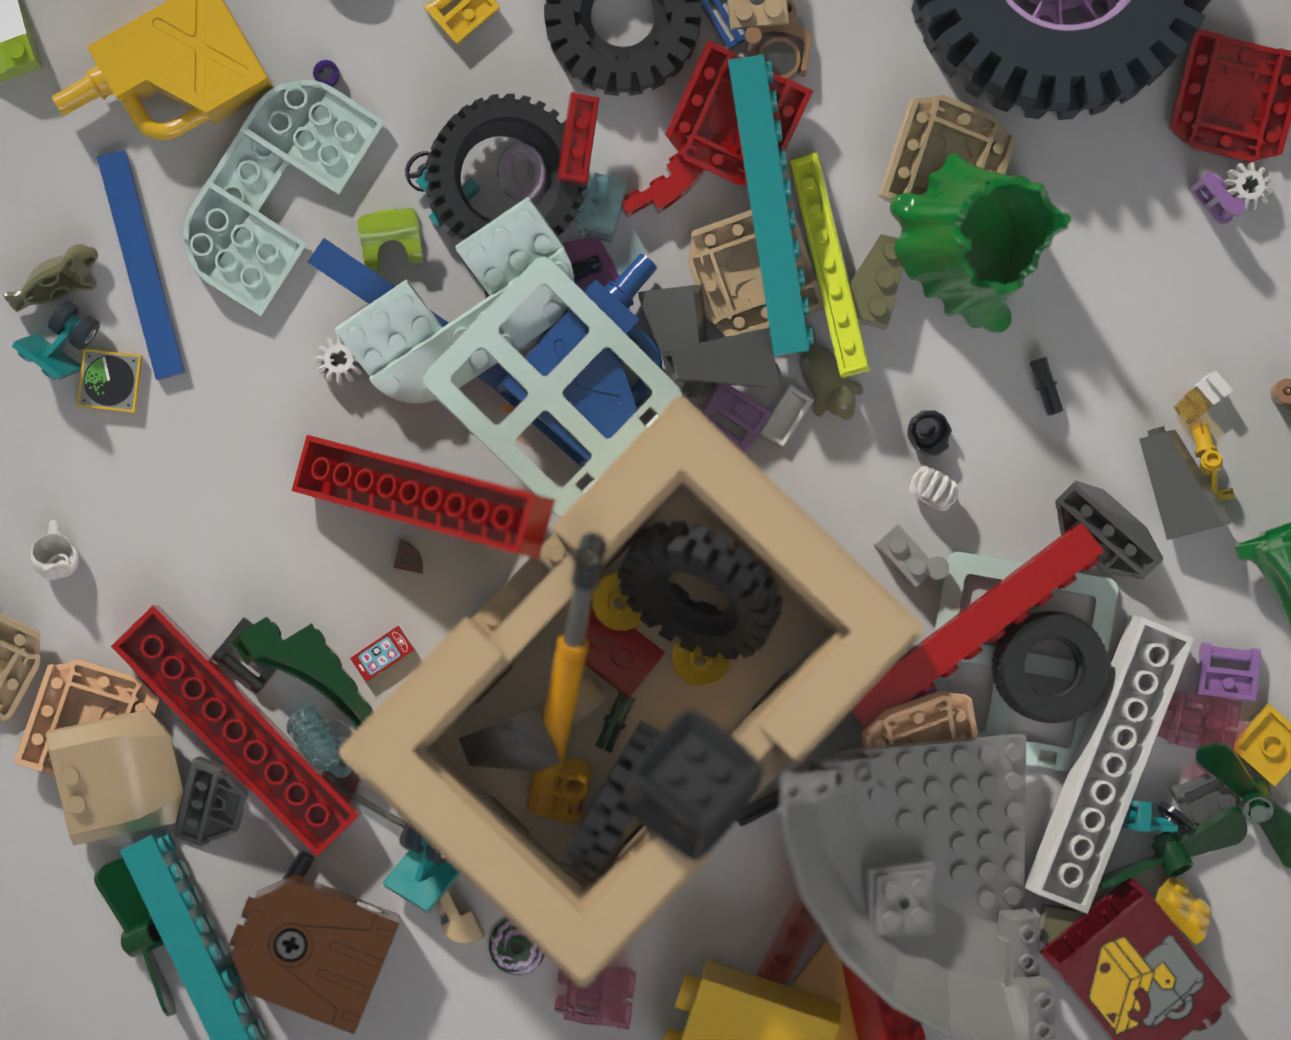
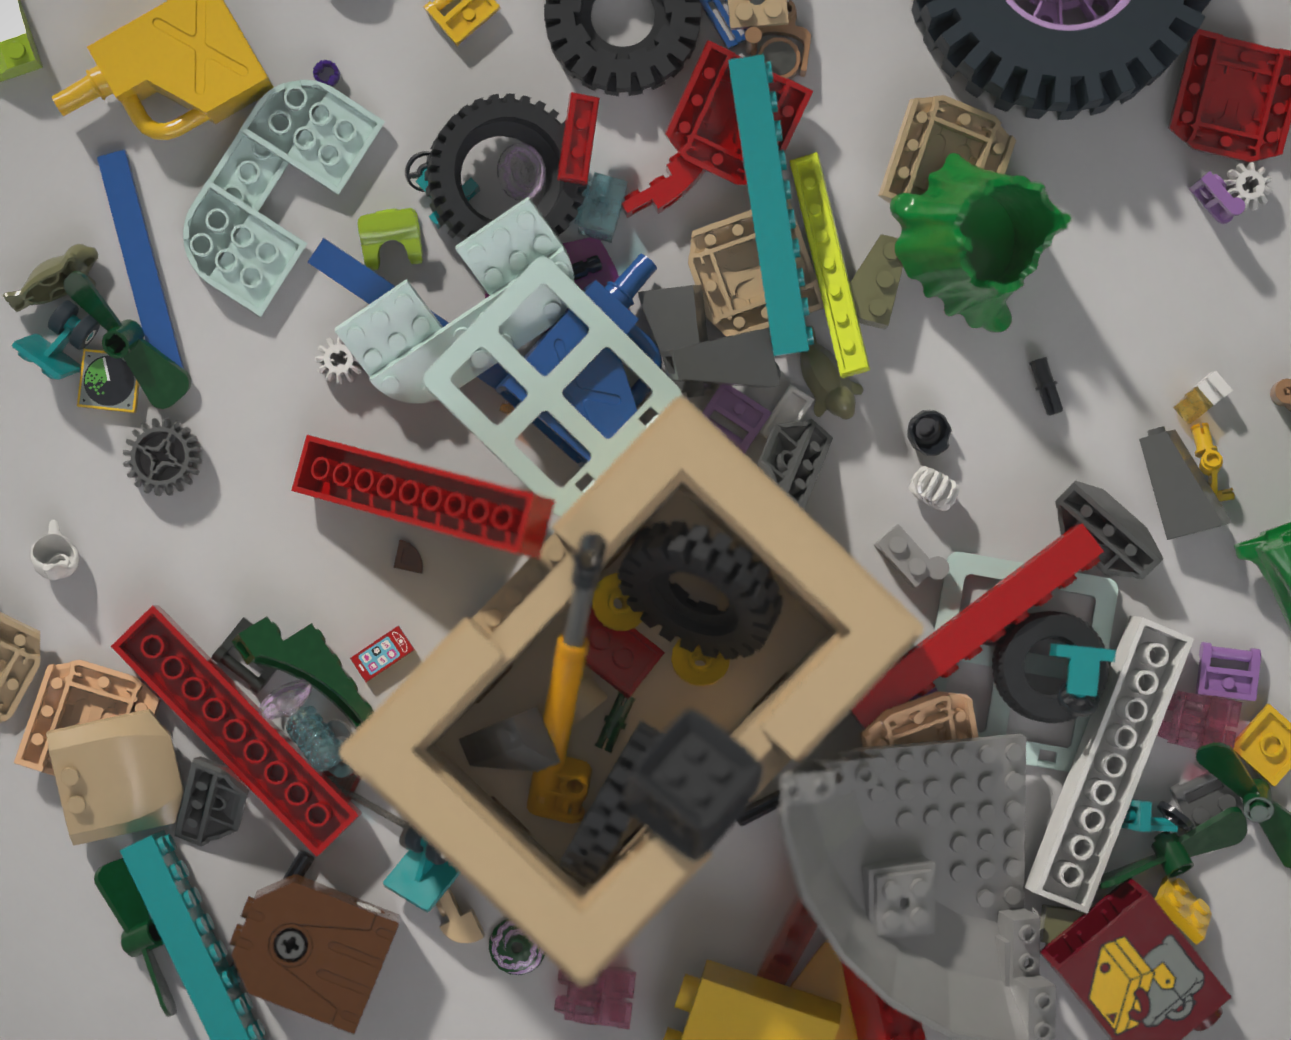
none -> dark green piece [64,271,191,409]
none -> dark grey gear [123,418,202,496]
none -> clear dish [258,680,312,720]
none -> dark grey wedge [757,419,833,511]
none -> teal piece [1050,644,1116,717]

